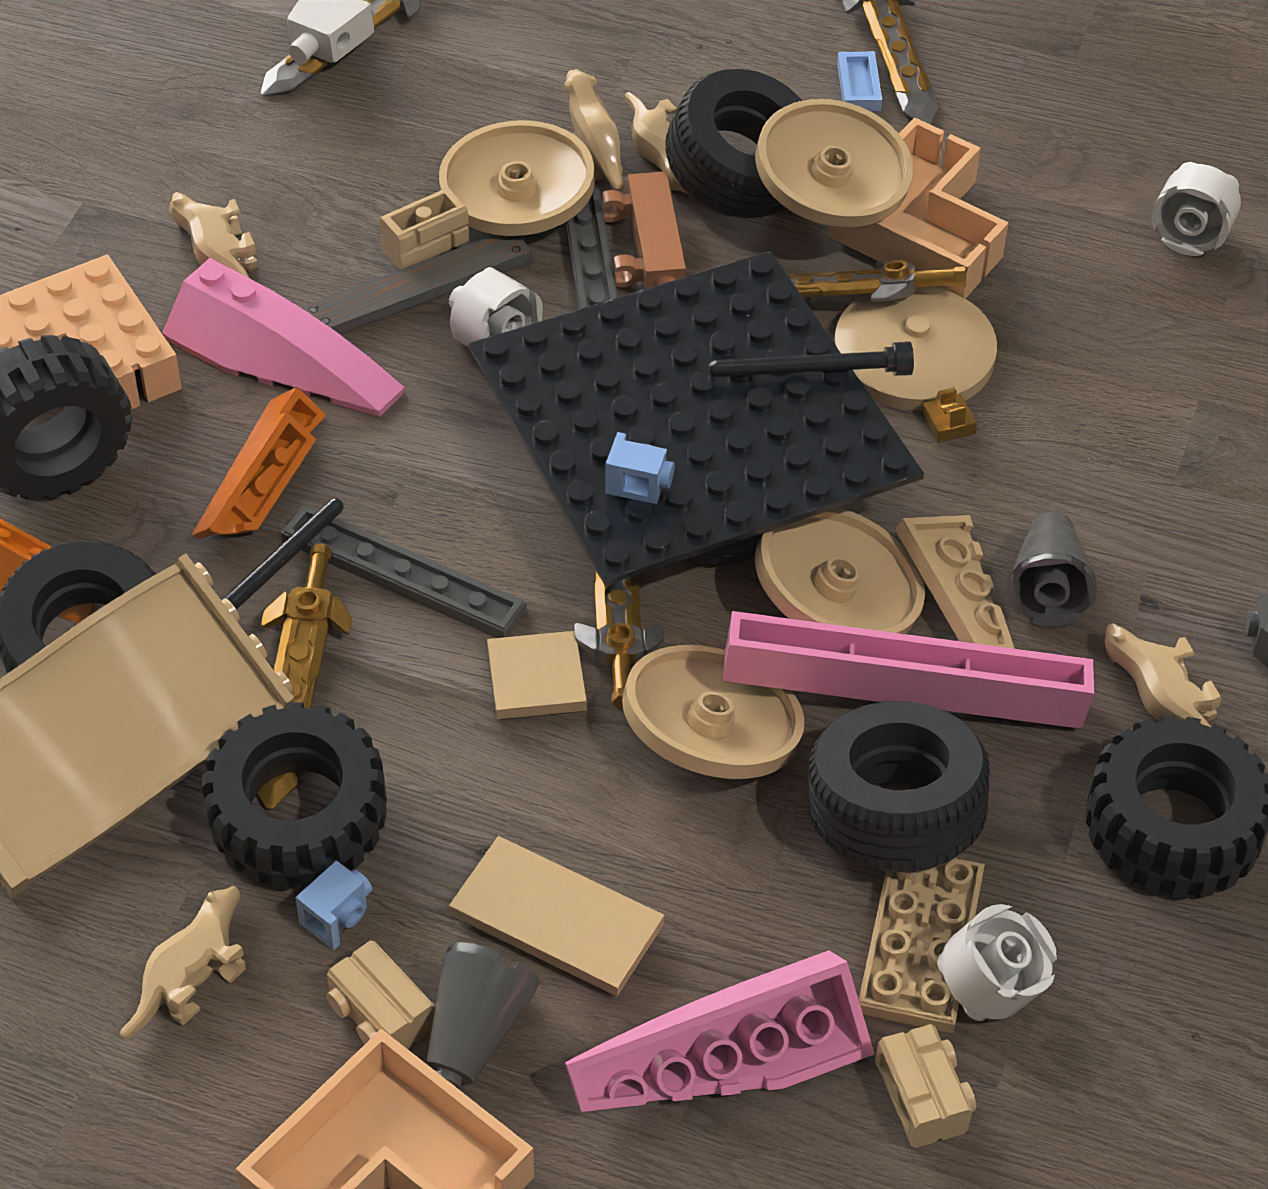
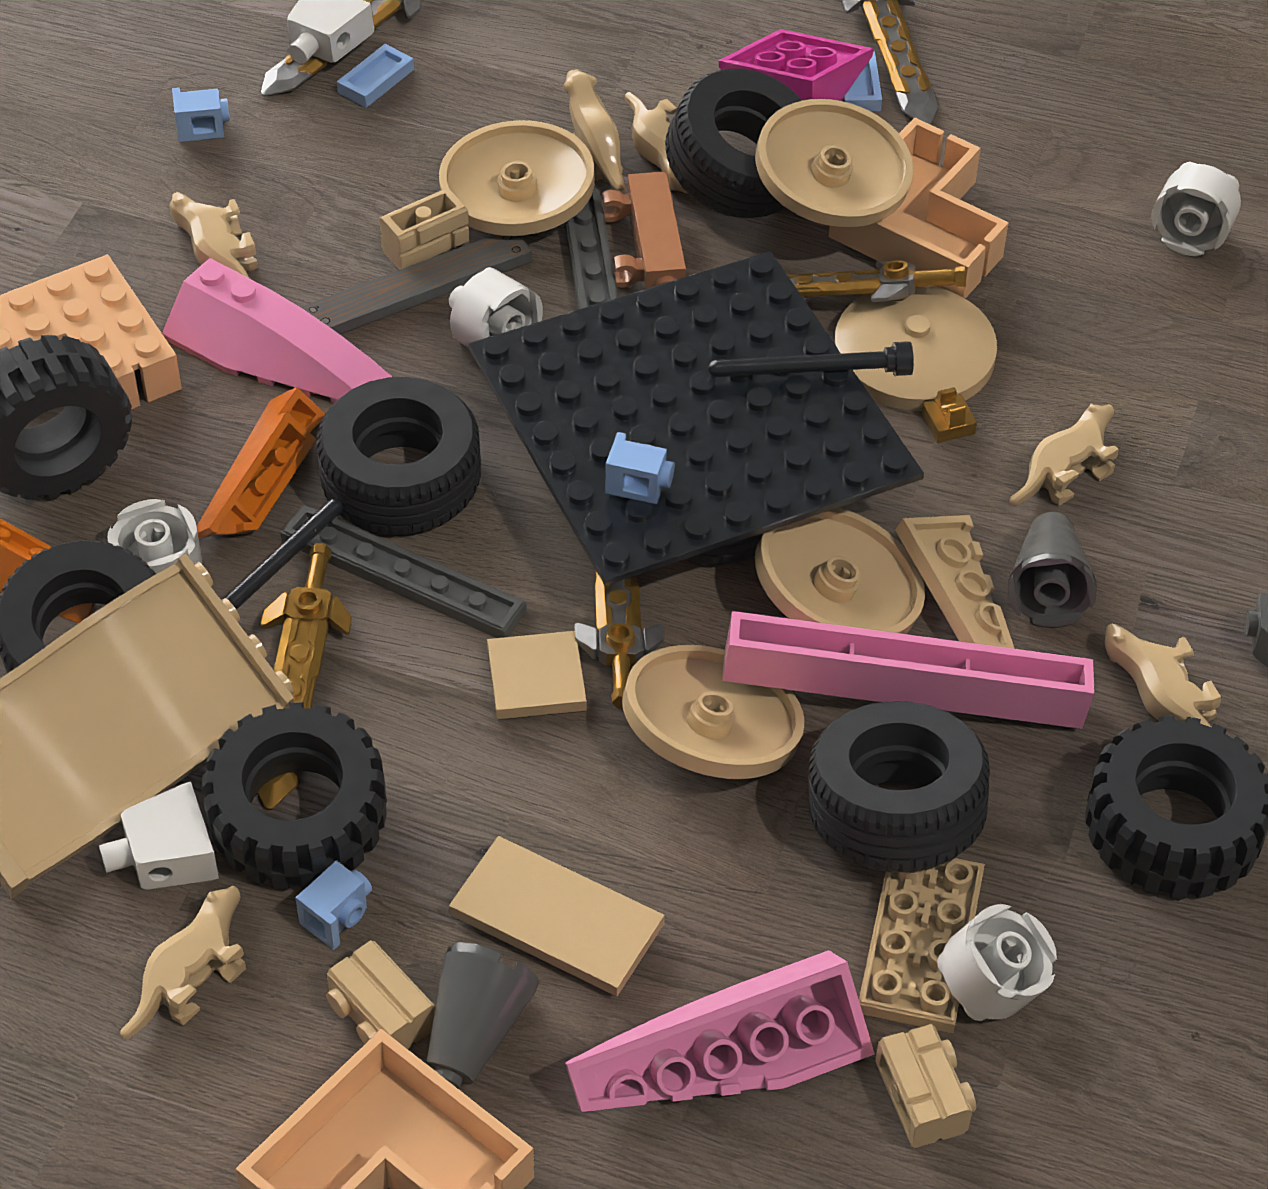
none -> white torso [99,782,219,890]
none -> white brick [108,499,202,574]
none -> light blue brick [172,87,230,142]
none -> black tyre [317,377,481,536]
none -> light blue tile [337,44,414,108]
none -> dark pink slope [718,29,873,101]
none -> tan animal [1010,404,1119,506]

